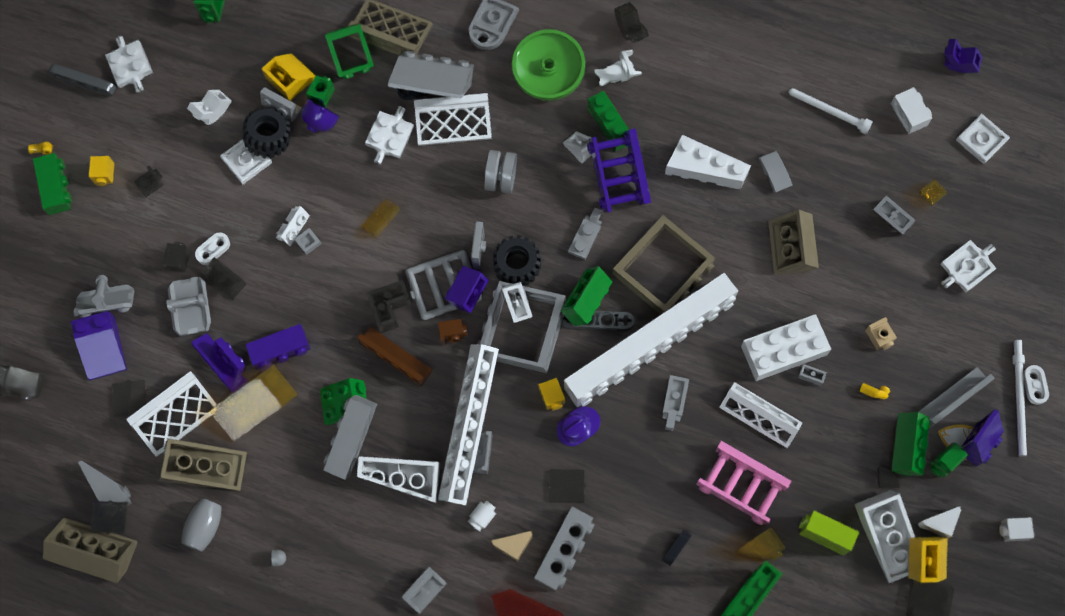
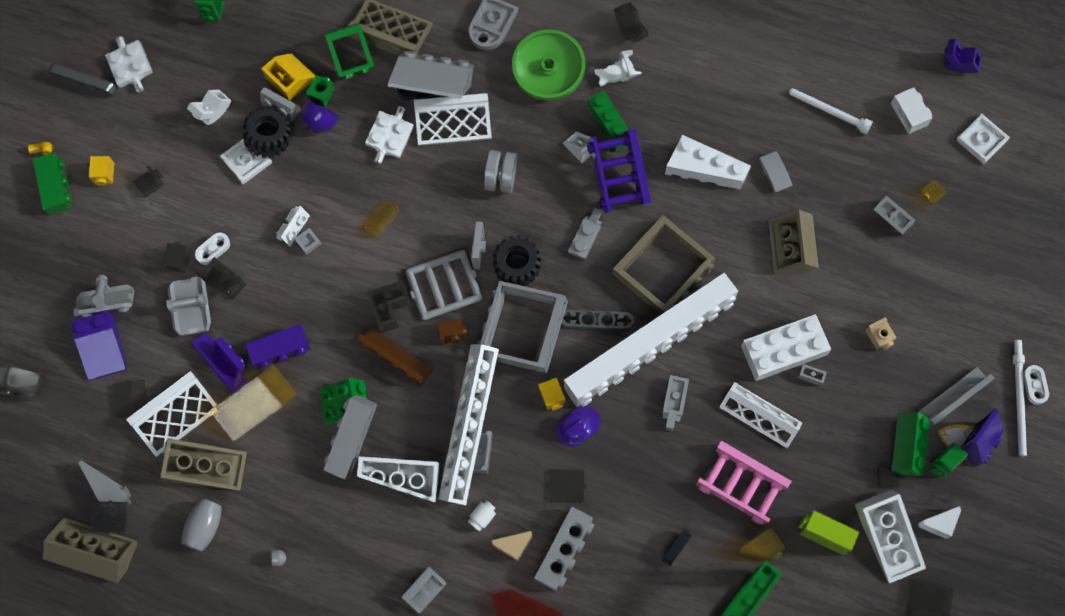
dark purple brick [445,266,489,313] -> none
white slope [502,282,532,323] -> none
green brick [560,266,612,326] -> none
yellow arm [860,383,890,400] -> none
yellow slope [908,537,947,582] -> none
white plate [940,240,996,293] -> none
white brick [1000,518,1034,542] -> none

